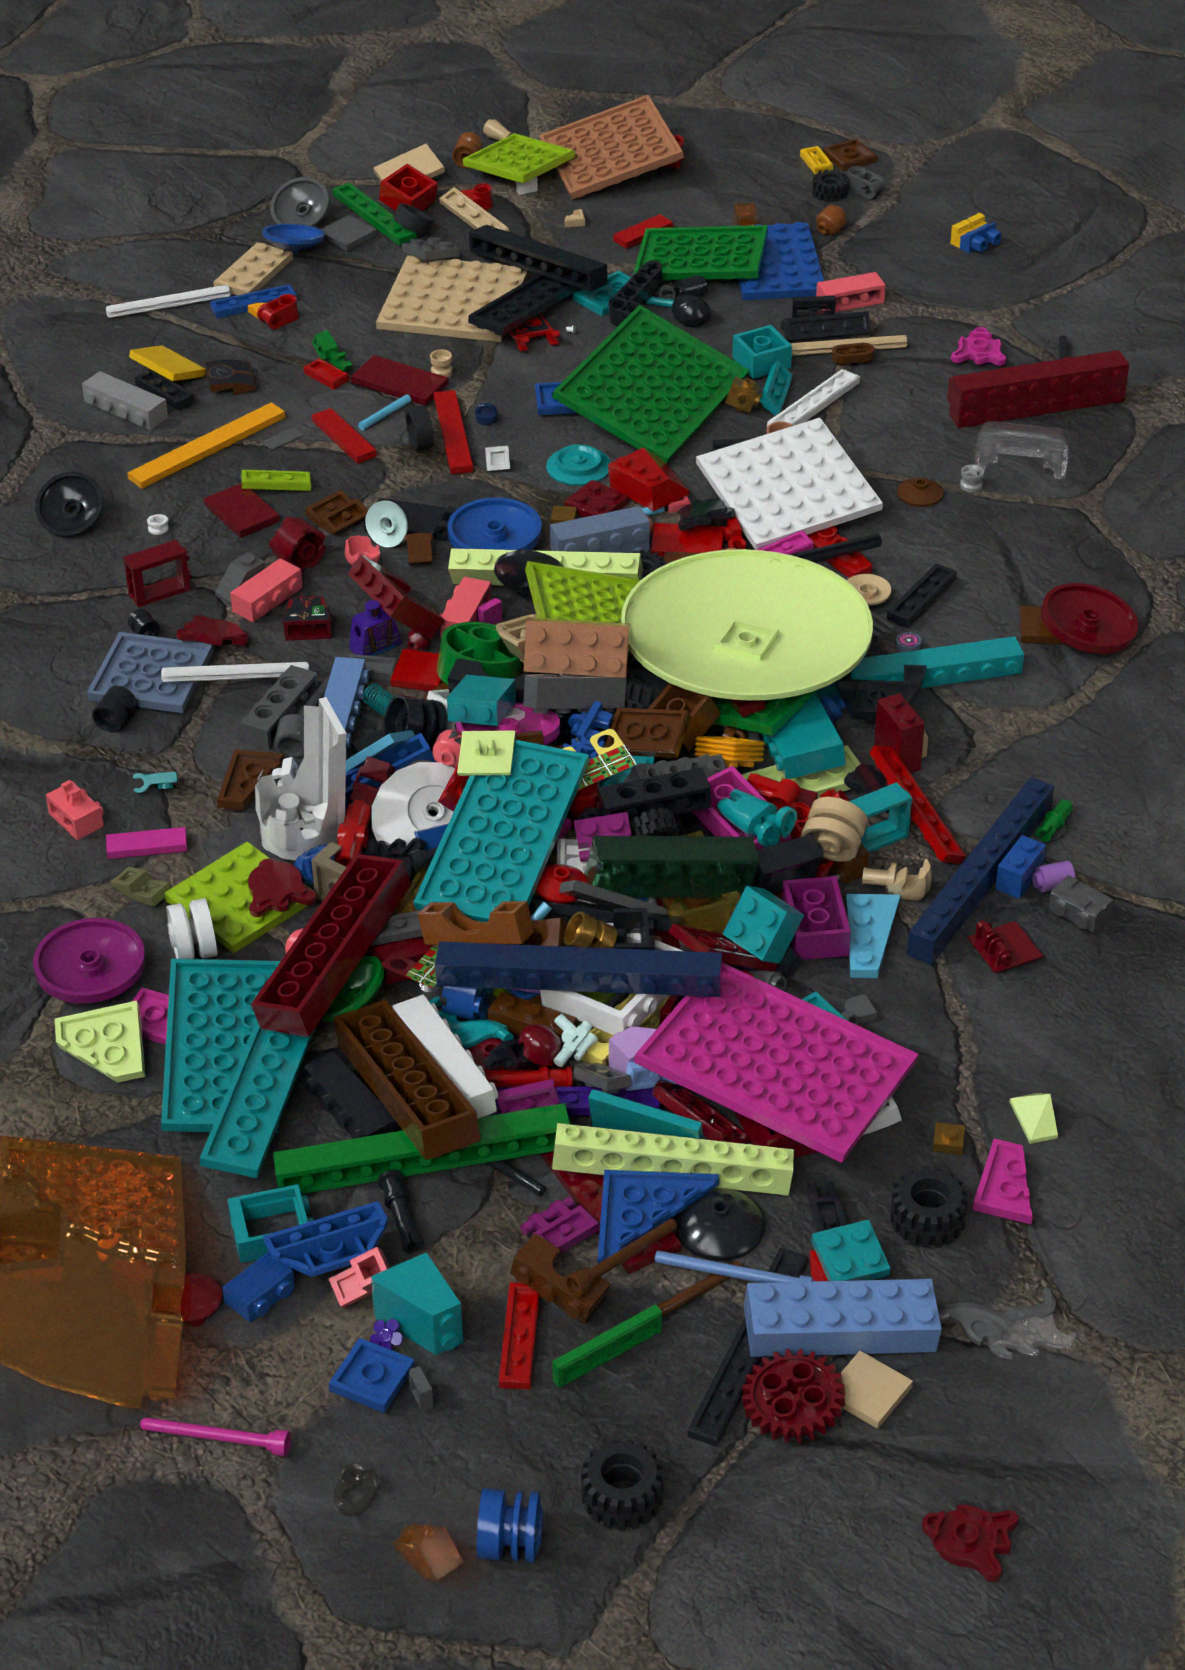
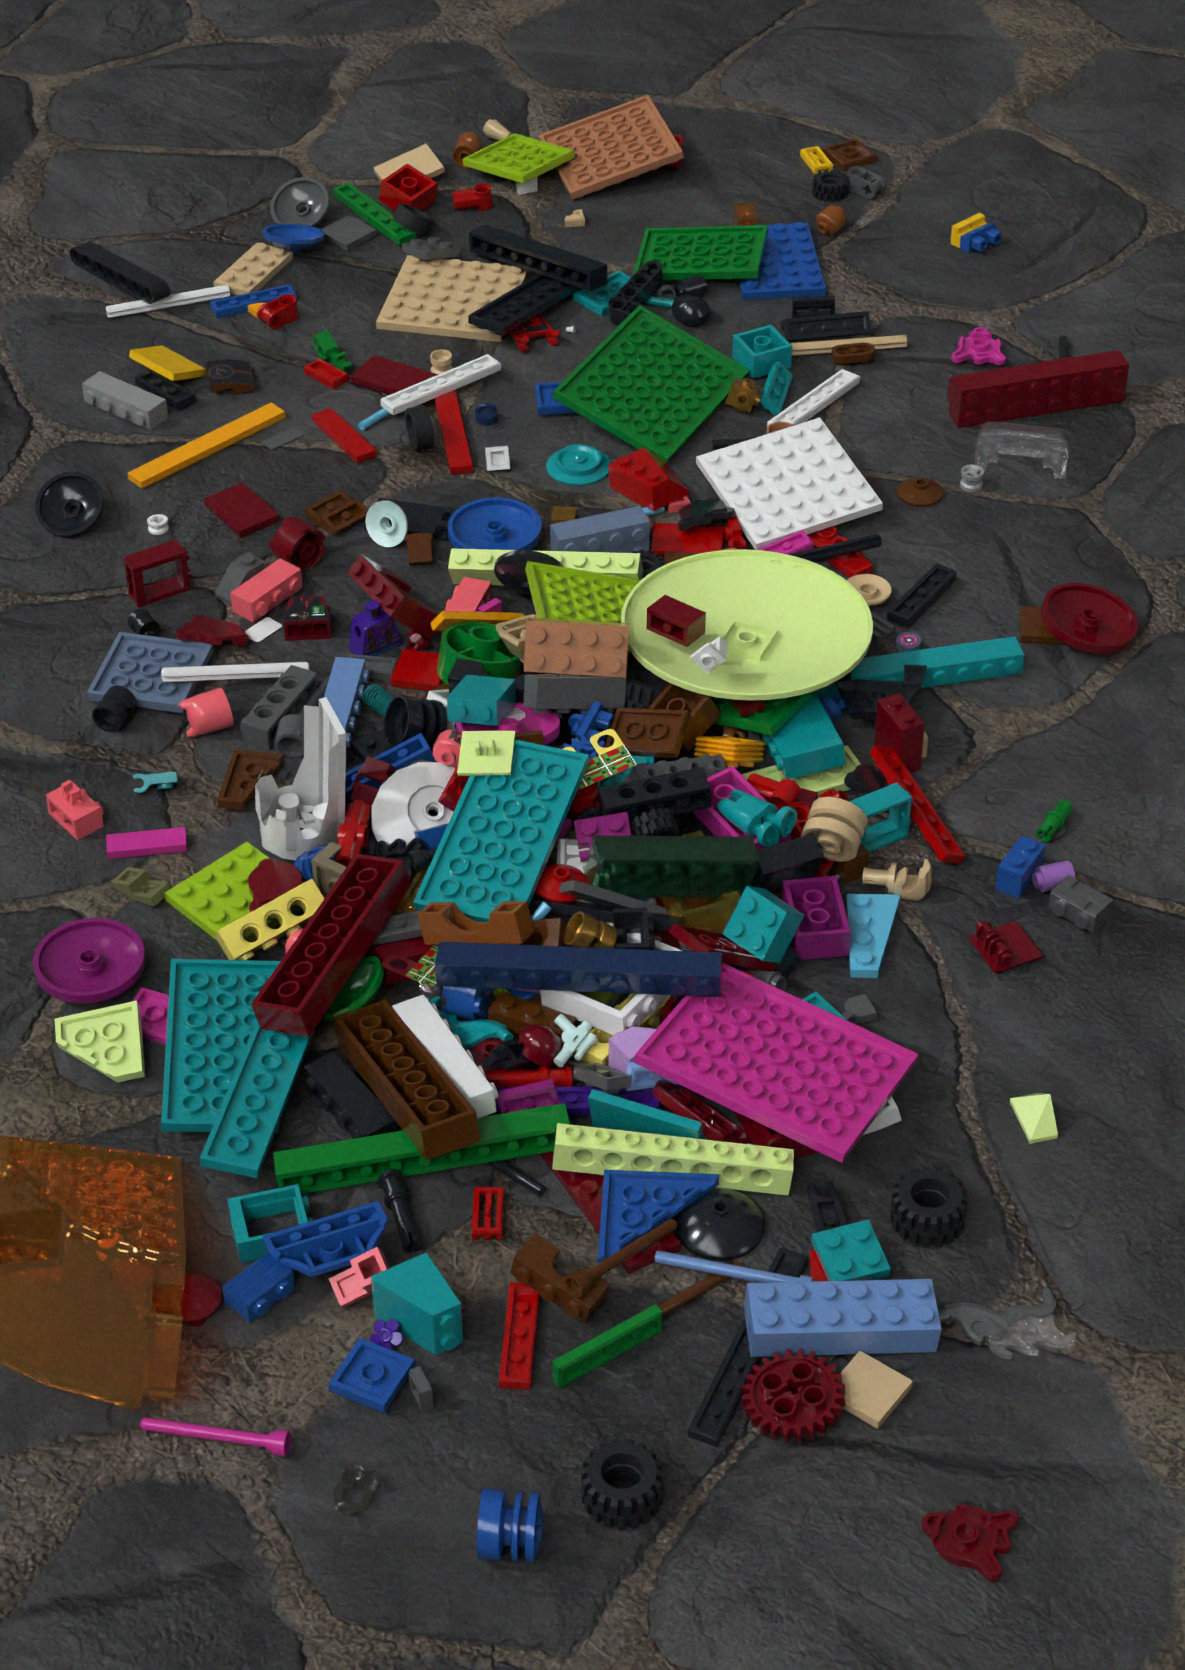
white wheel [166,898,217,959] -> none
lime tile [241,470,311,491] -> none
white tile [272,757,299,789] -> none
coral hair [345,535,381,565] -> none
medium azure tile [346,730,415,772] -> none
clear orange slope [392,1523,464,1581] -> none
tan tile [439,187,510,232] -> none
magenta plate [520,1197,599,1254] -> none
dark red plate [564,480,629,517] -> none
red tile [613,214,673,249] -> none
coral brick [816,272,885,312] -> none
dark blue brick [907,777,1054,965] -> none
pearl gold plate [933,1122,965,1155] -> none
dark pink wing [973,1139,1033,1224] -> none
none -> black beam [70,241,170,304]
none -> coral piece [178,688,234,737]
none -> light yellow brick [215,879,324,960]
none -> white sticker [245,617,282,642]
none -> white tile [380,354,501,415]
none -> light orange tile [431,611,524,631]
none -> red tile [472,1187,504,1240]
none -> dark red brick [646,595,706,647]
none -> white bracket [691,636,727,674]

